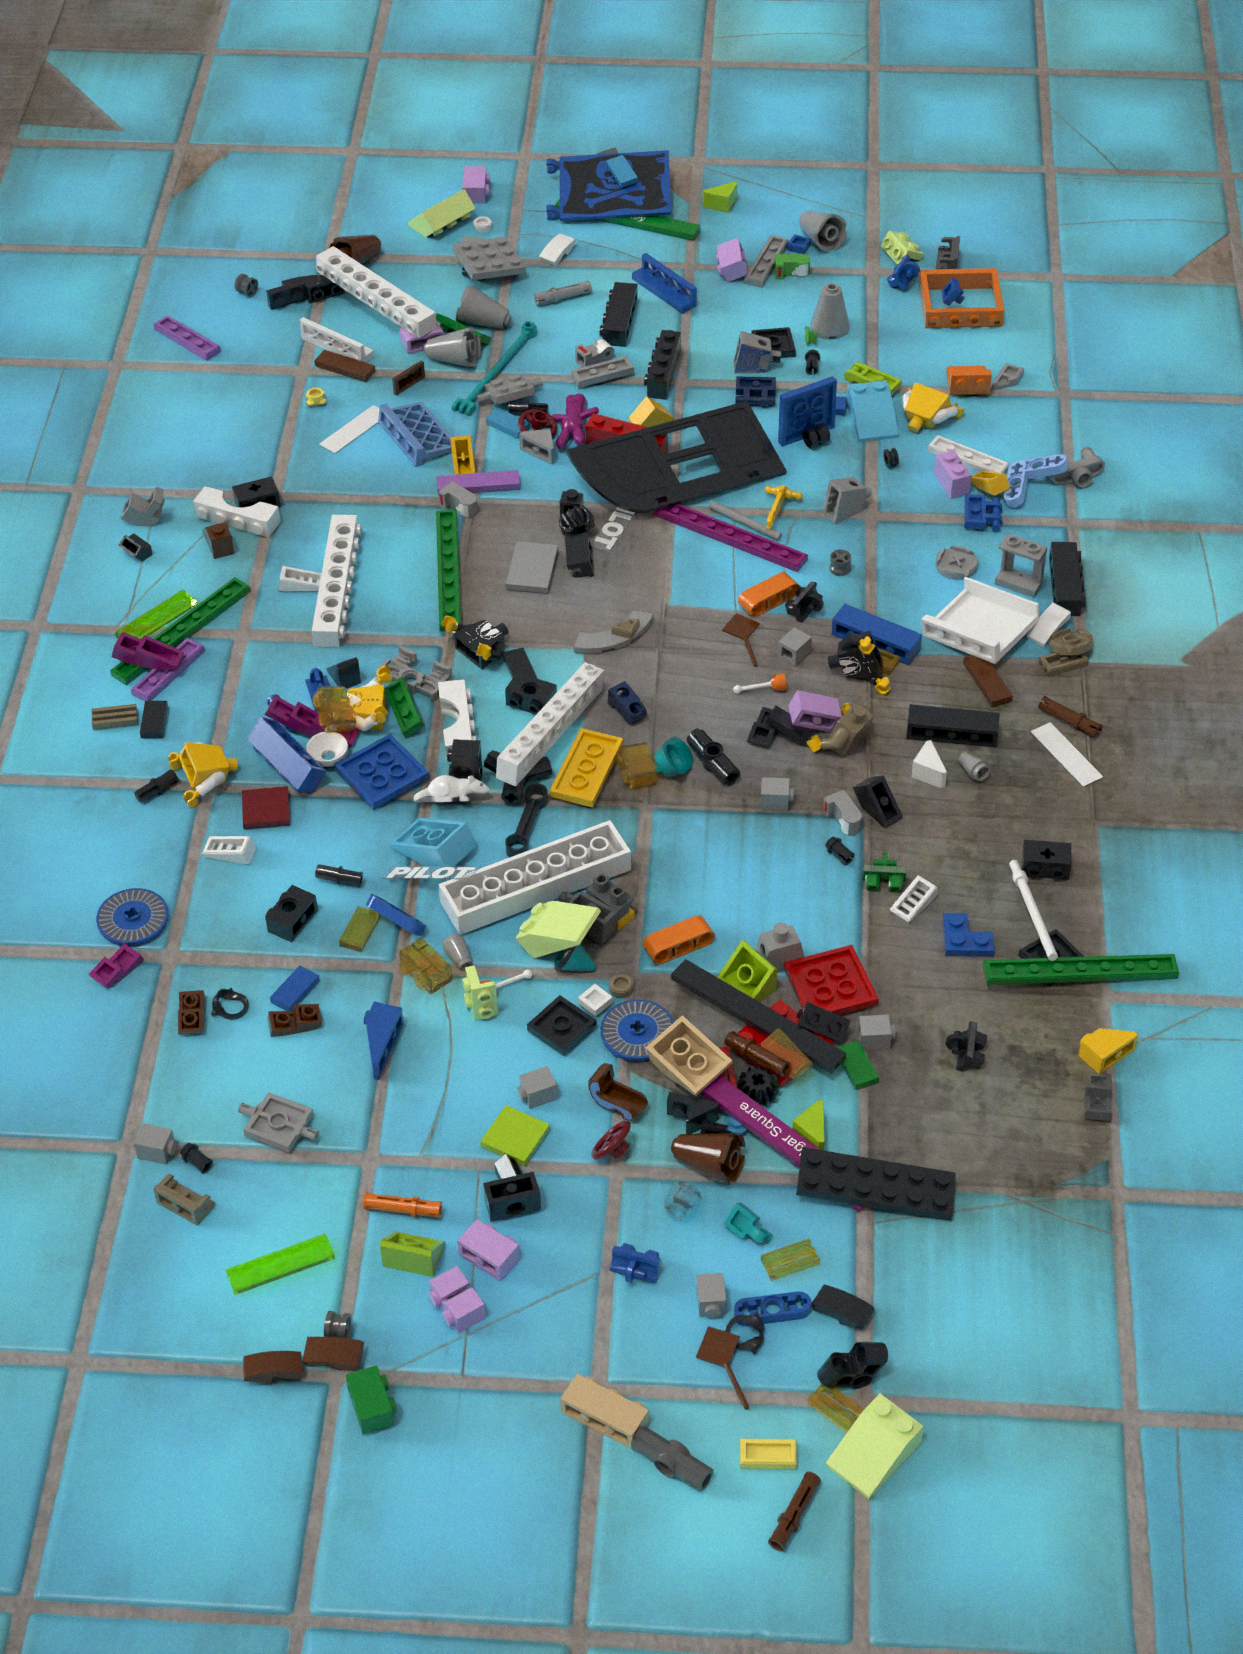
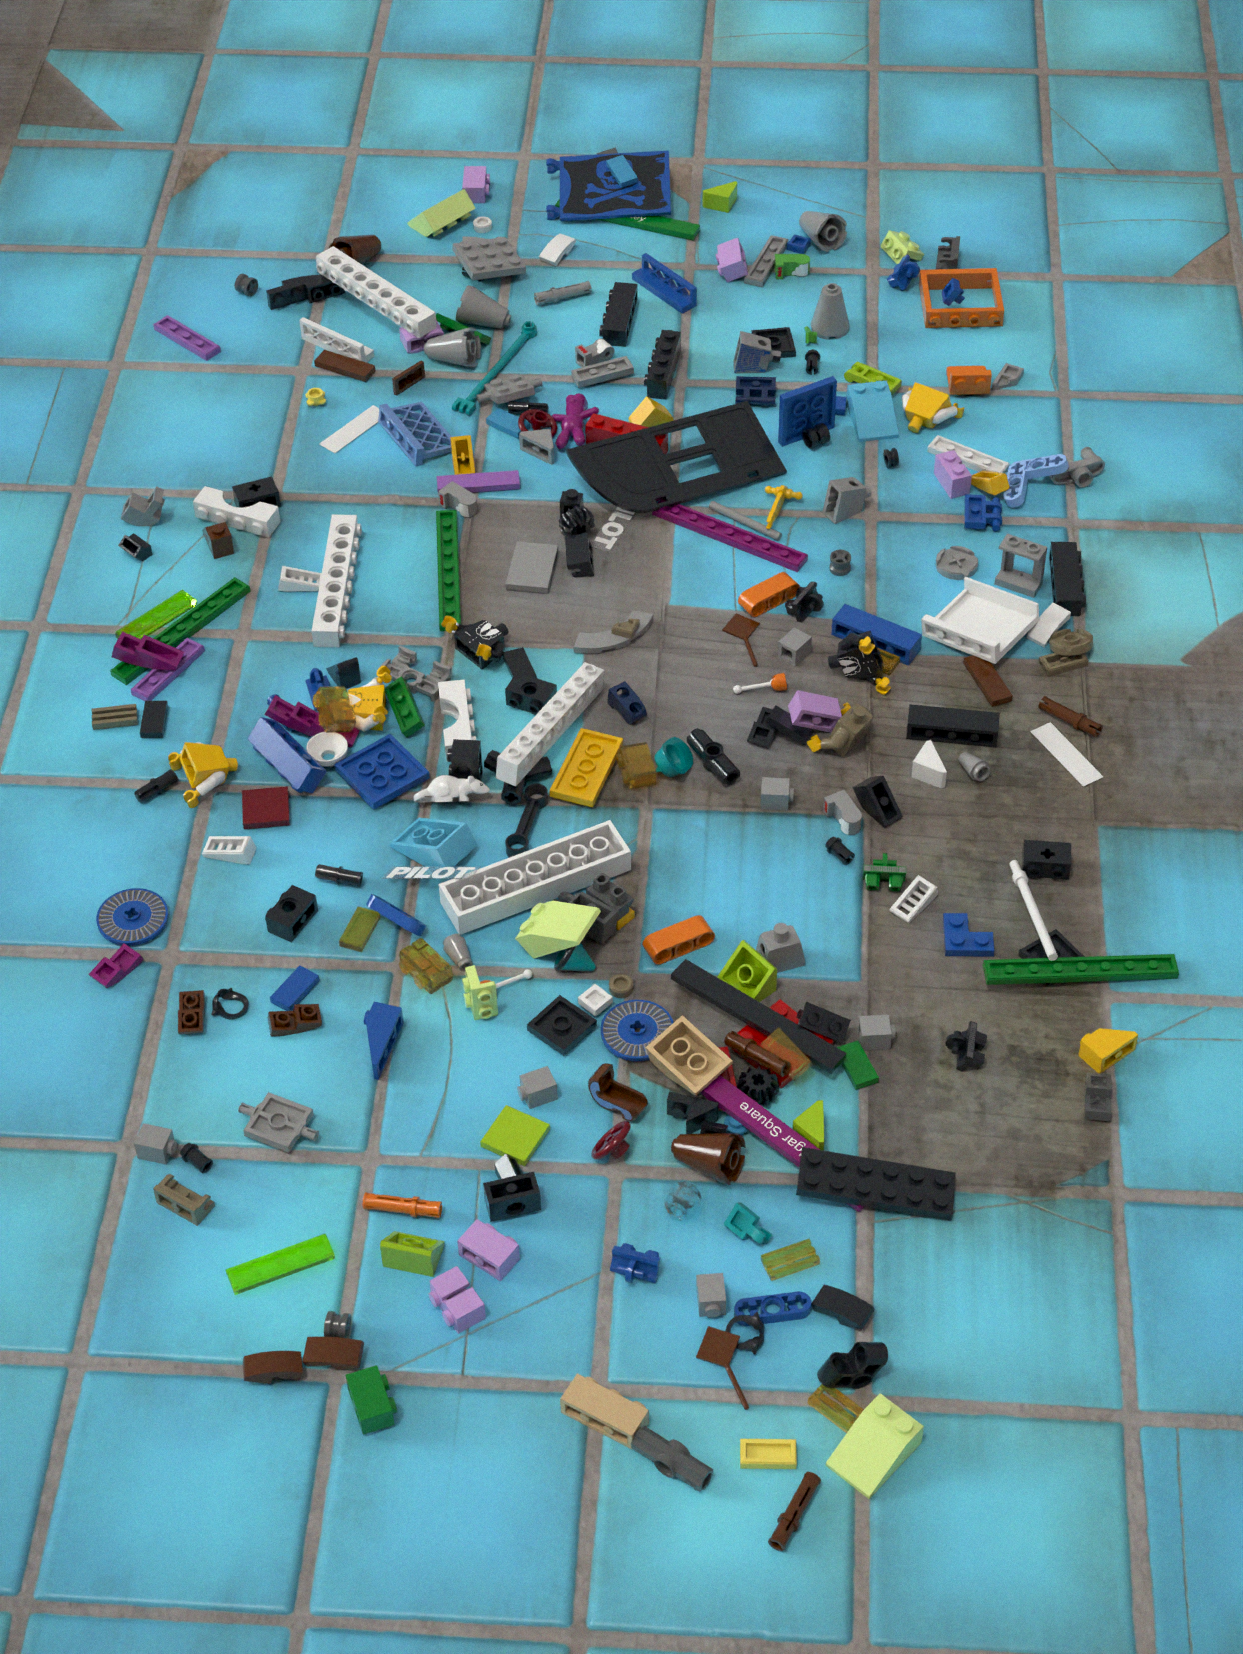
red plate [784,945,879,1015] -> none

